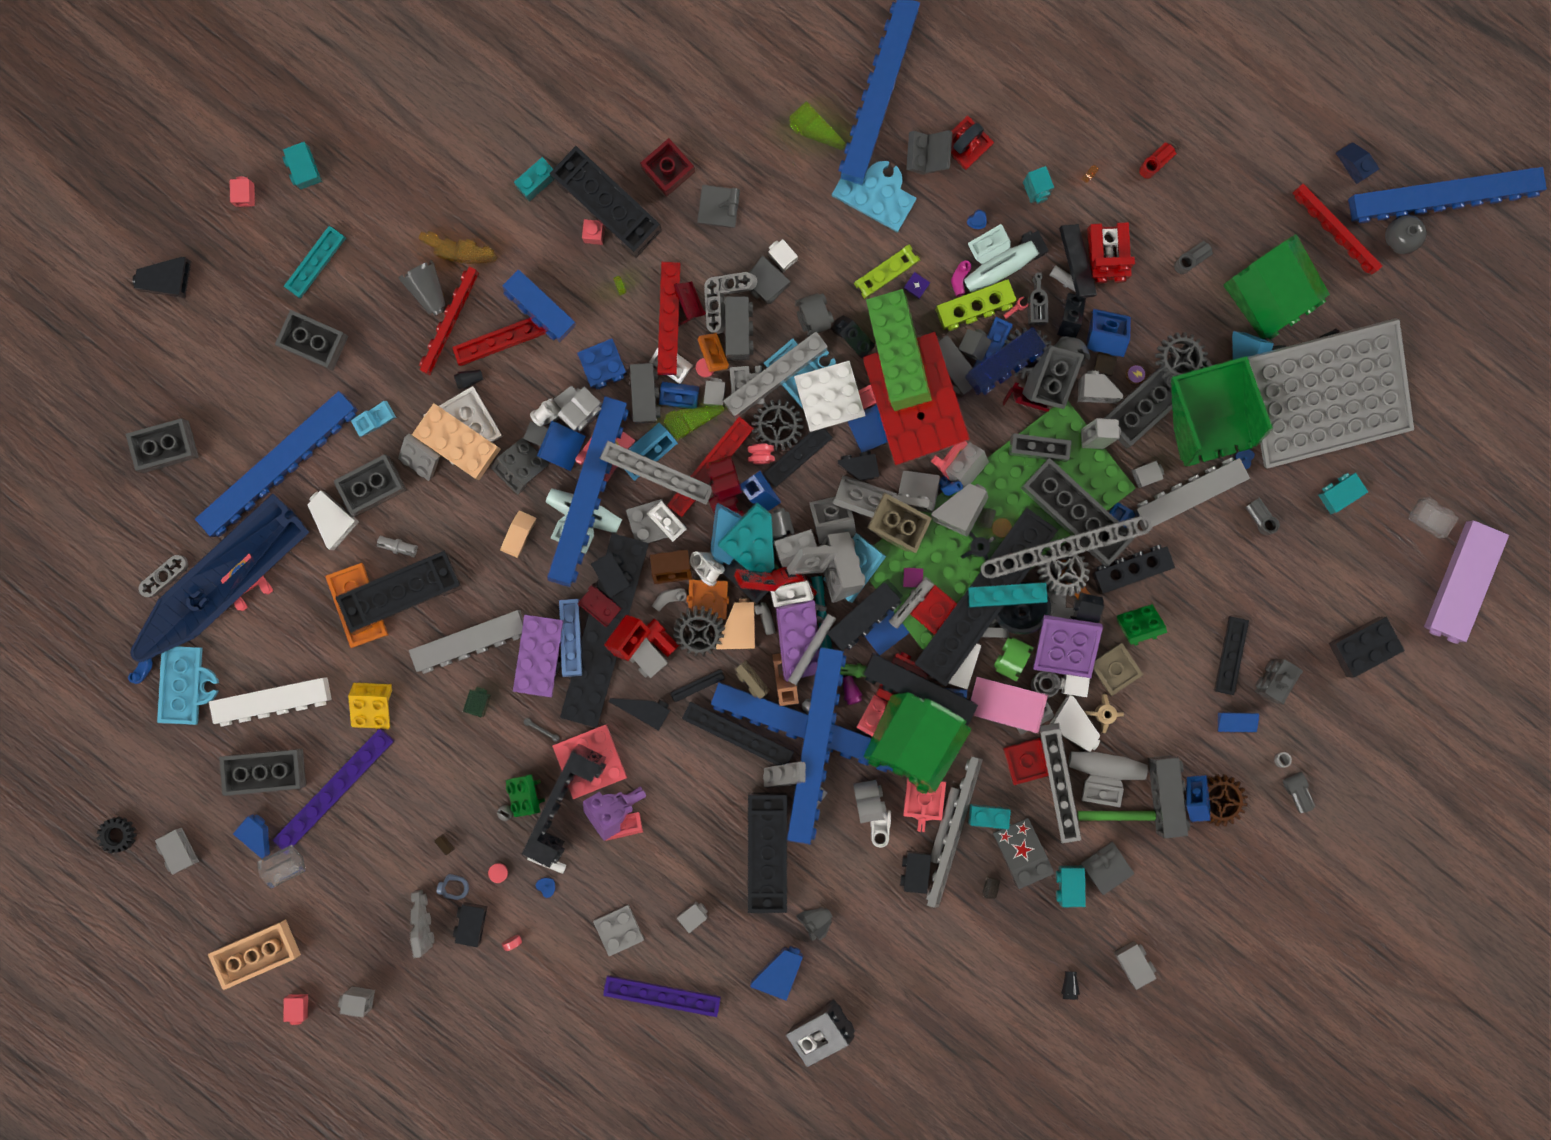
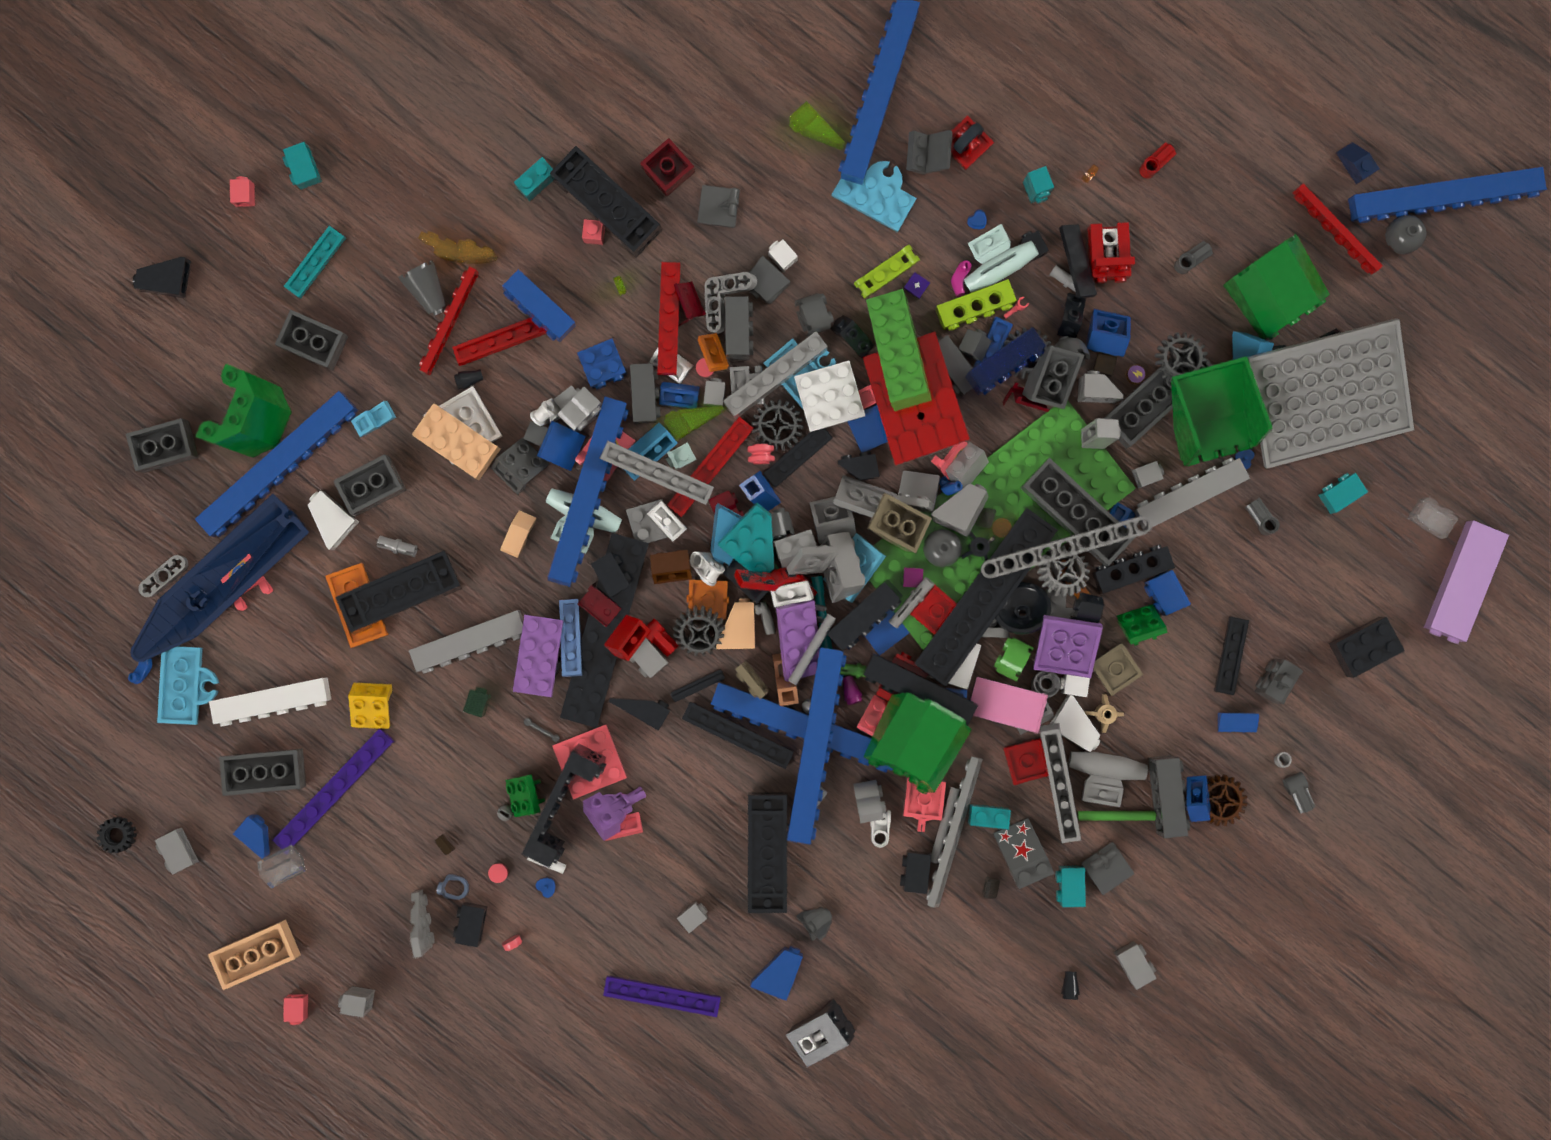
light grey plate [398,433,440,481] -> none
light grey plate [593,904,644,956] -> none
light grey arm [652,588,687,611] -> none
dark red brick [707,456,742,500] -> none
light grey plate [763,762,805,788] -> none
teal plate [968,583,1048,608] -> none
dark grey brick [1008,434,1072,462] -> none
dark grey piece [1028,273,1048,326] -> none
none -> green windscreen [196,363,292,458]
none -> light aqua bracket [666,442,697,470]
none -> dark grey cylinder [923,529,962,568]
none -> blue slope [1144,570,1191,616]

